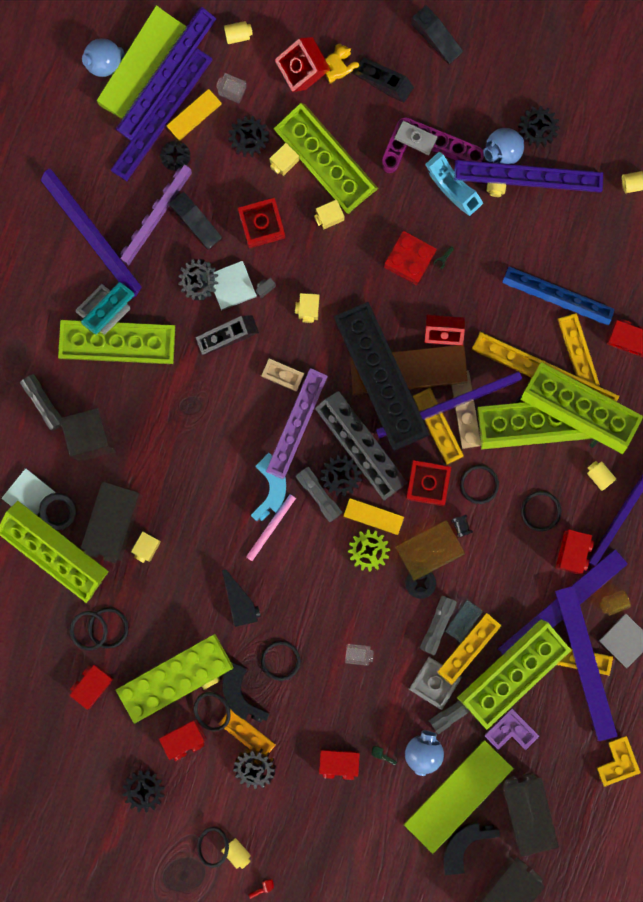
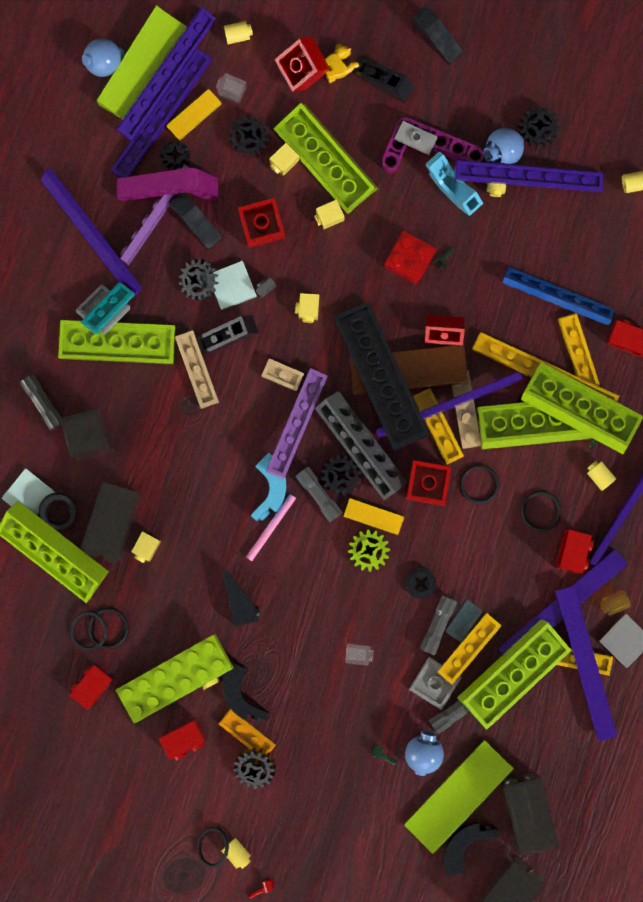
black gear [122,770,165,813] -> none
black tyre [194,692,231,731] -> none
black piece [261,641,301,681] -> none
red brick [319,749,360,780] -> none
clear yellow tile [396,520,465,581] -> none
black bush [451,515,473,538] -> none
medium lavender plate [484,708,539,750] -> none
yellow plate [596,736,640,787] -> none
none -> magenta beam [117,168,218,201]
none -> tan plate [175,330,219,409]

